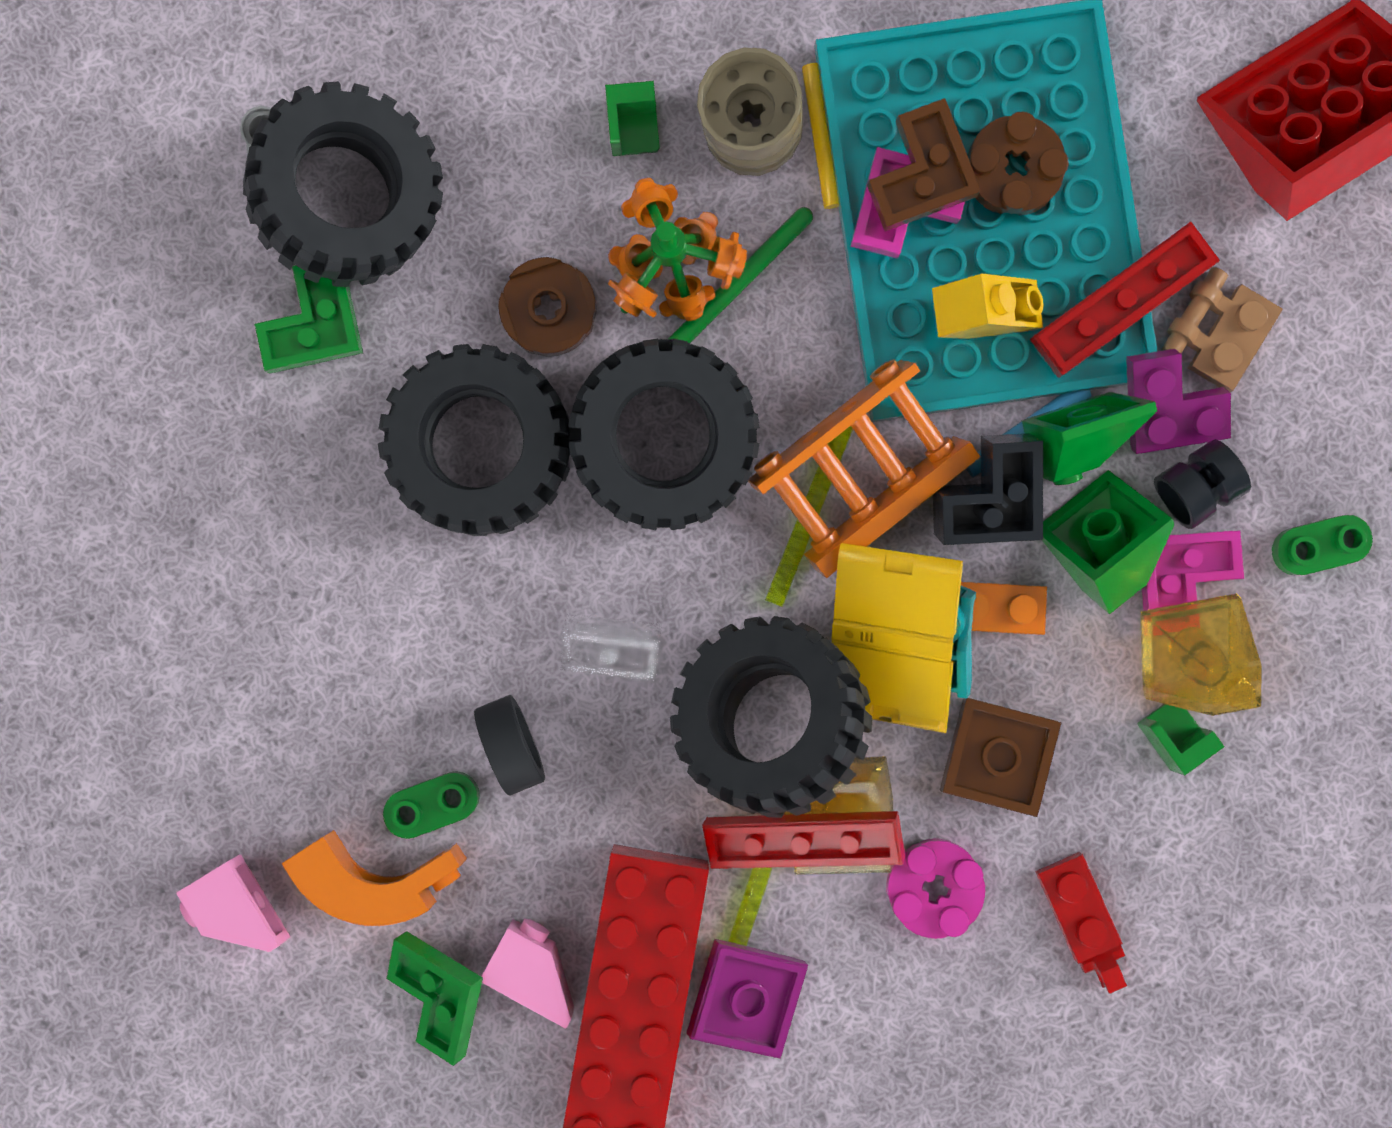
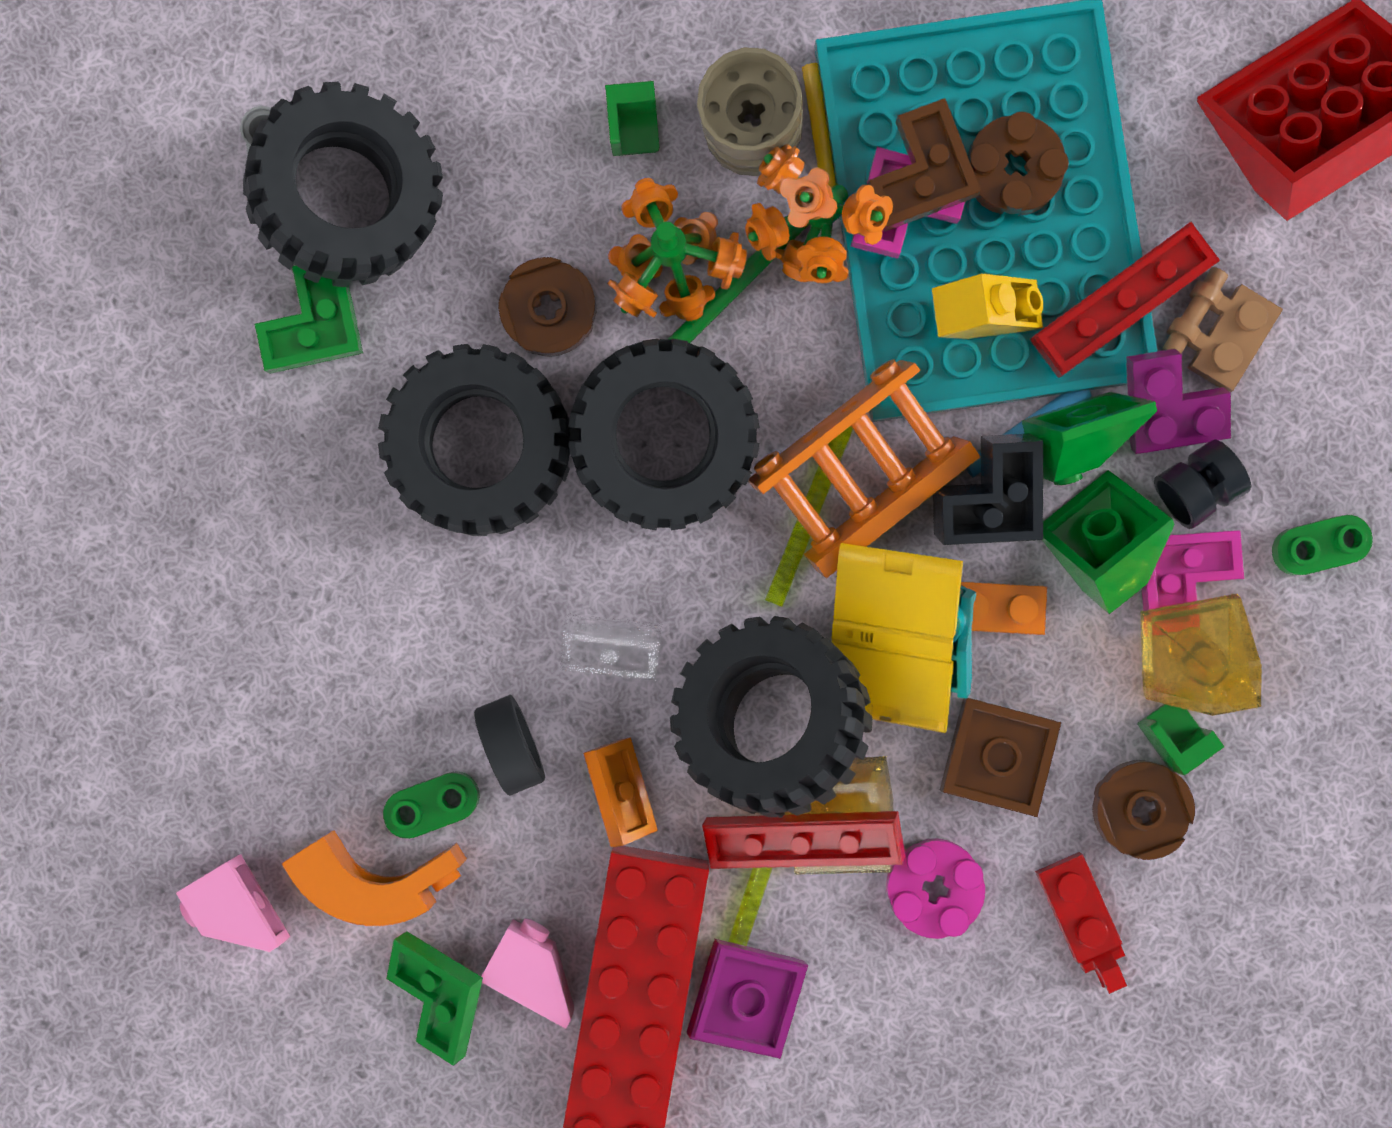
none -> orange plate [583,737,658,847]
none -> orange plant [745,144,893,283]
none -> reddish brown plate [1092,760,1195,860]

